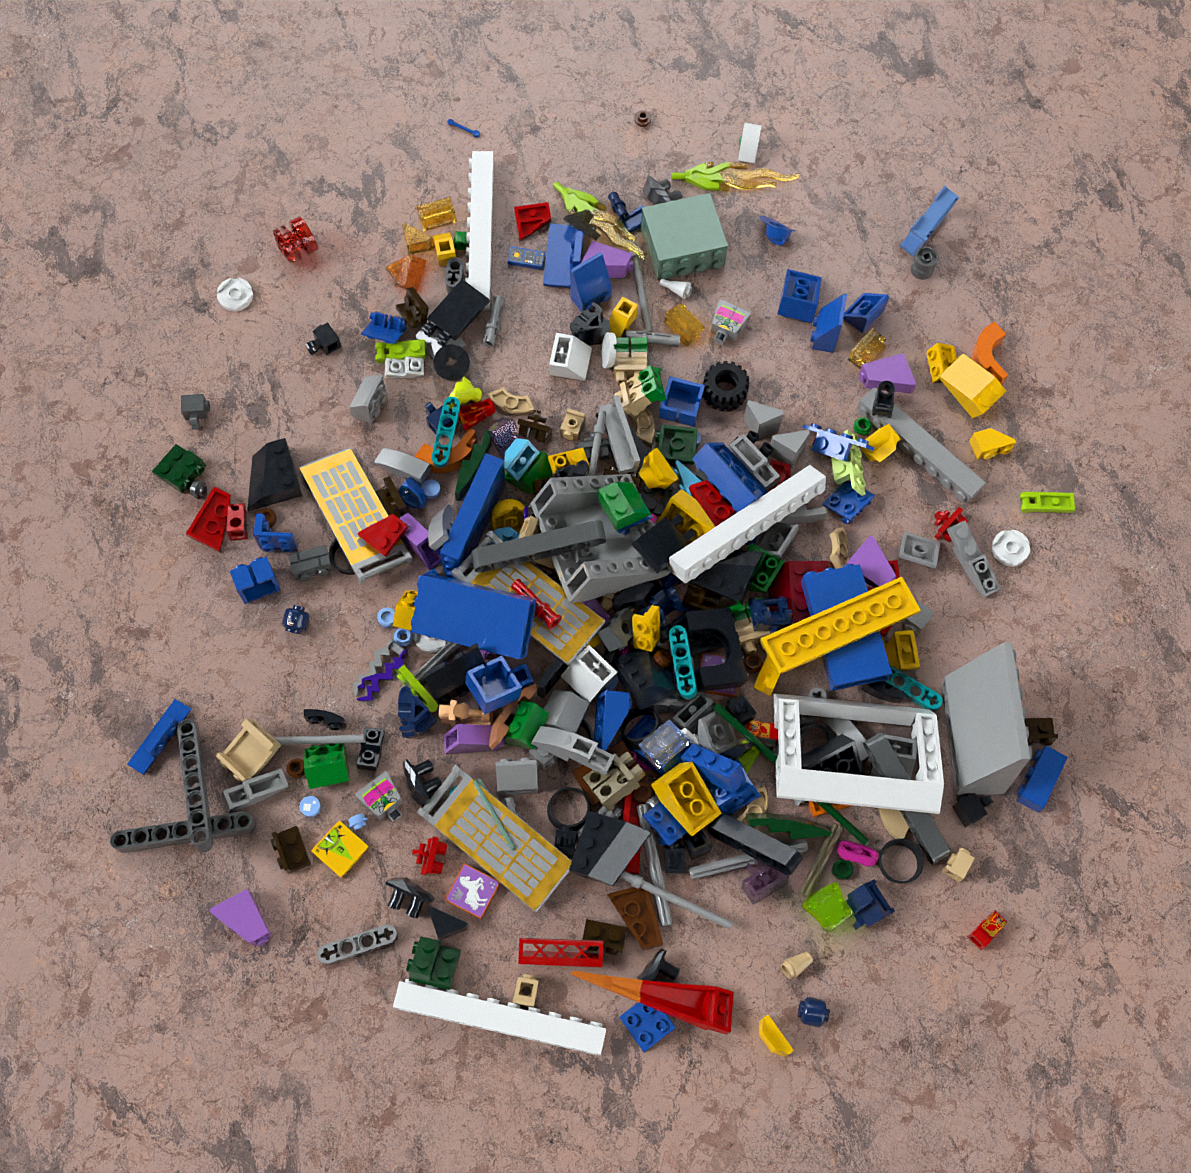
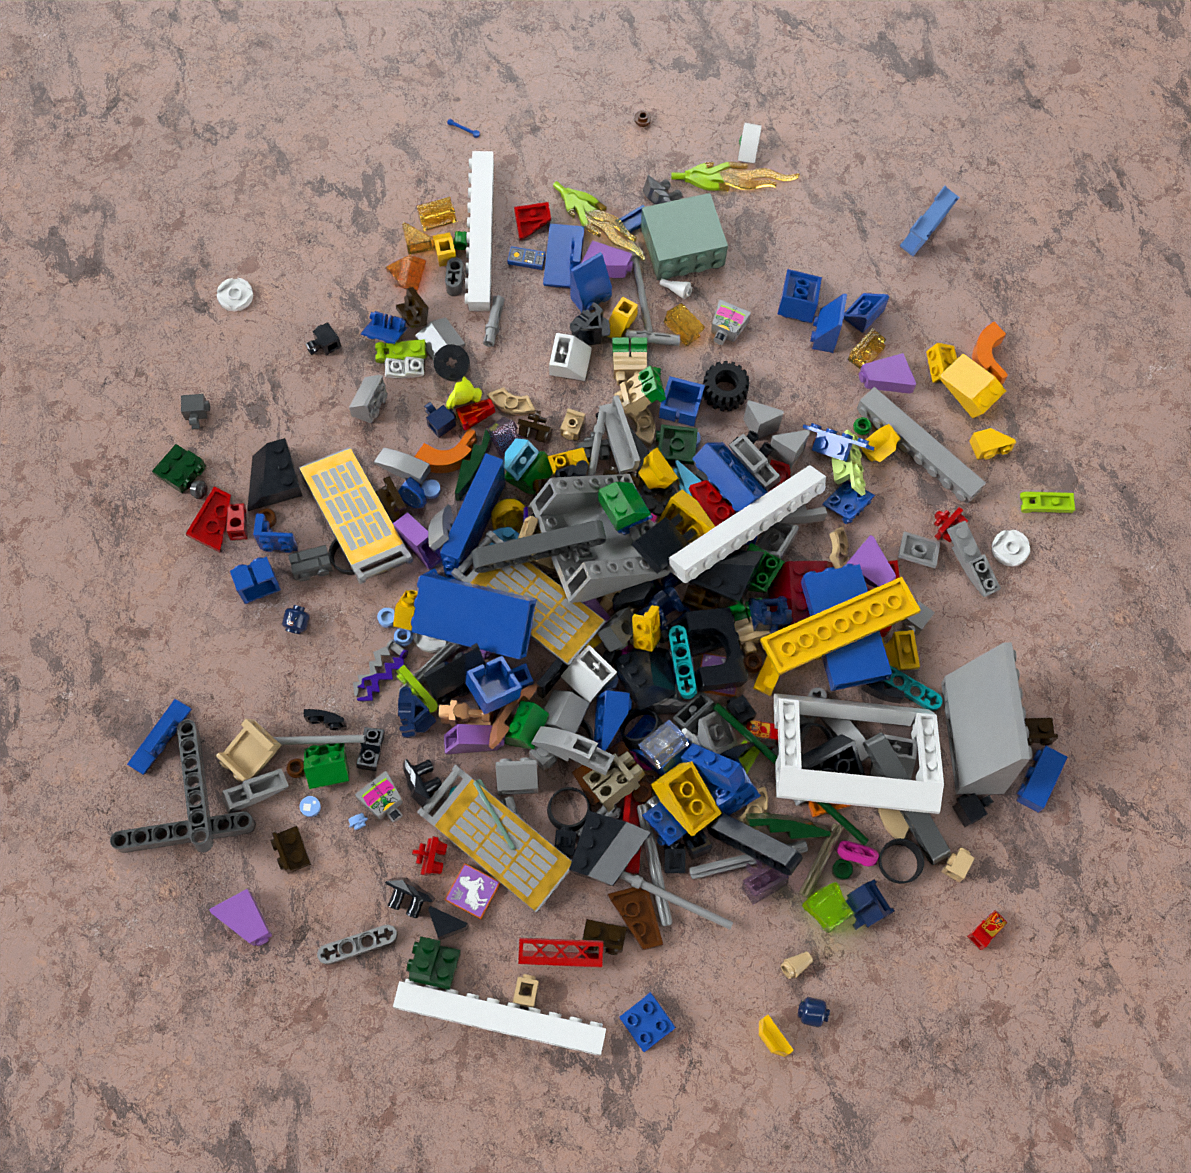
clear red wheel [273,216,318,264] -> none
yellow tile [311,820,369,879] -> none
red wing [357,514,409,557] -> none
black tile [422,279,490,347] -> none
teal beam [432,397,460,468] -> none
red pin [511,579,562,629] -> none
clear smoke slope [564,209,600,241] -> none
red plate [570,971,734,1035] -> none
white tile [602,332,617,369] -> none
dark blue pin [608,192,630,222] -> none
black connector [637,949,680,982] -> none
reddish brown tile [654,649,673,668] -> none
blue piece [760,216,796,246] -> none
black piece [872,381,895,418] -> none
dark grey wheel [910,246,938,280] -> none

